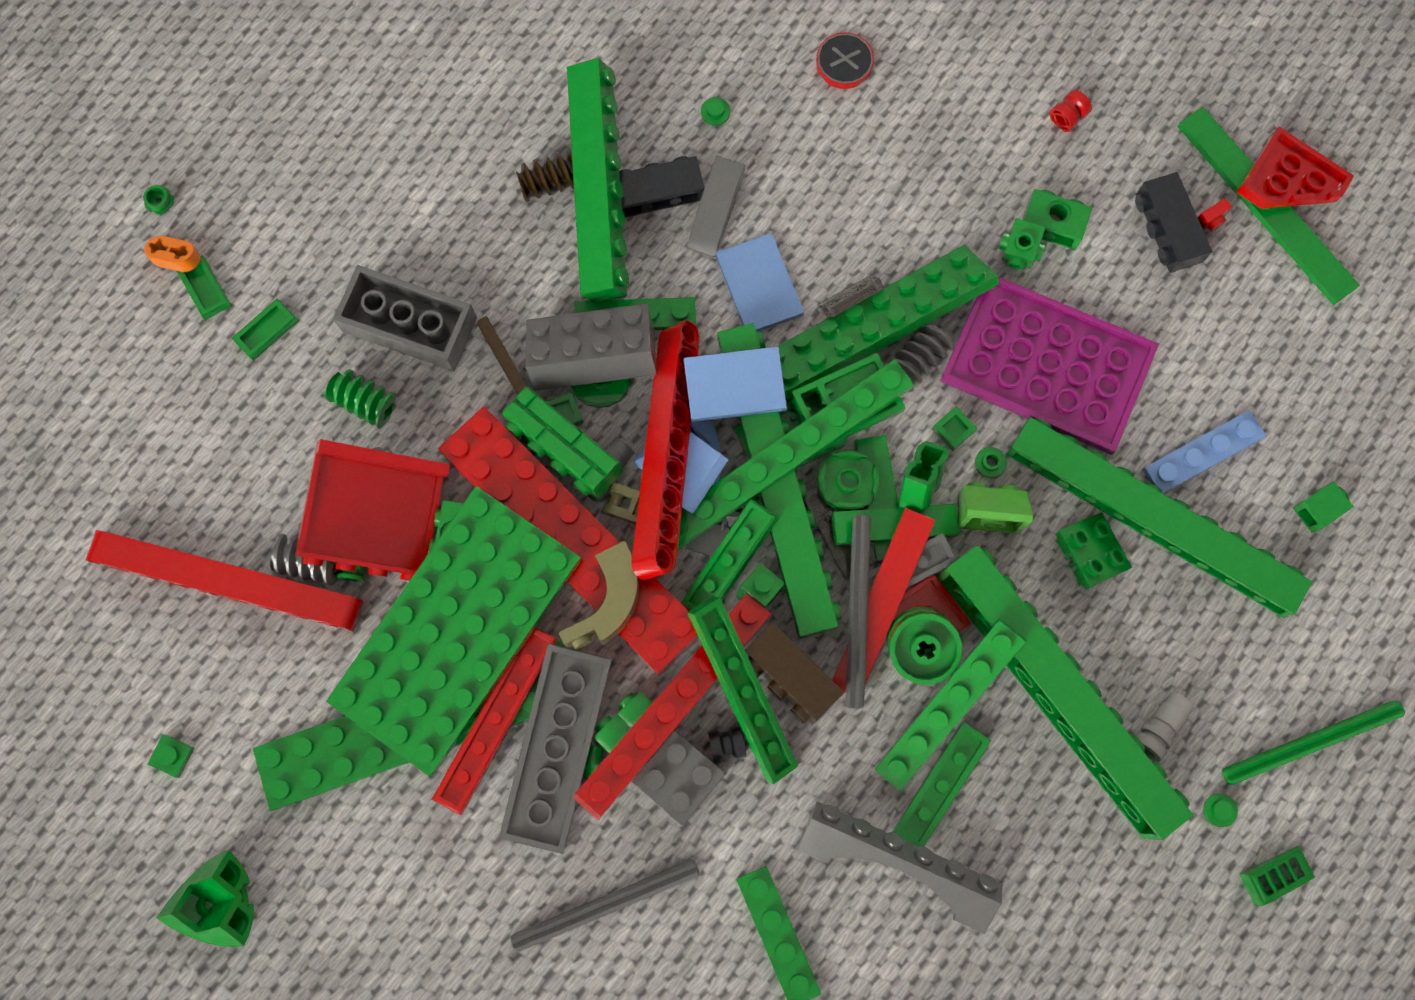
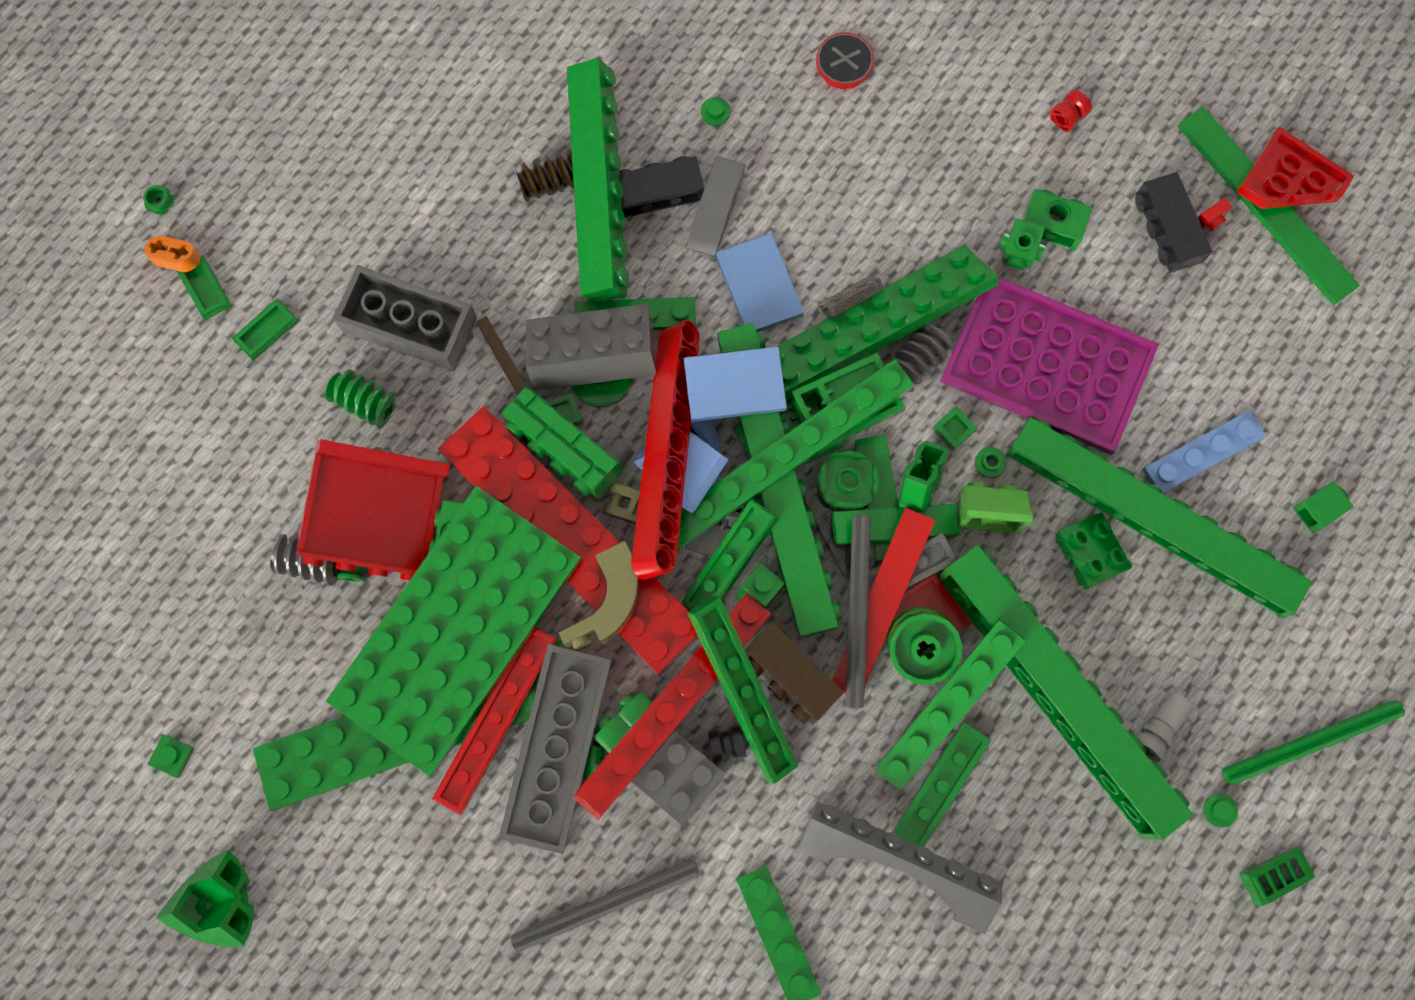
red beam [85,530,364,632] -> none

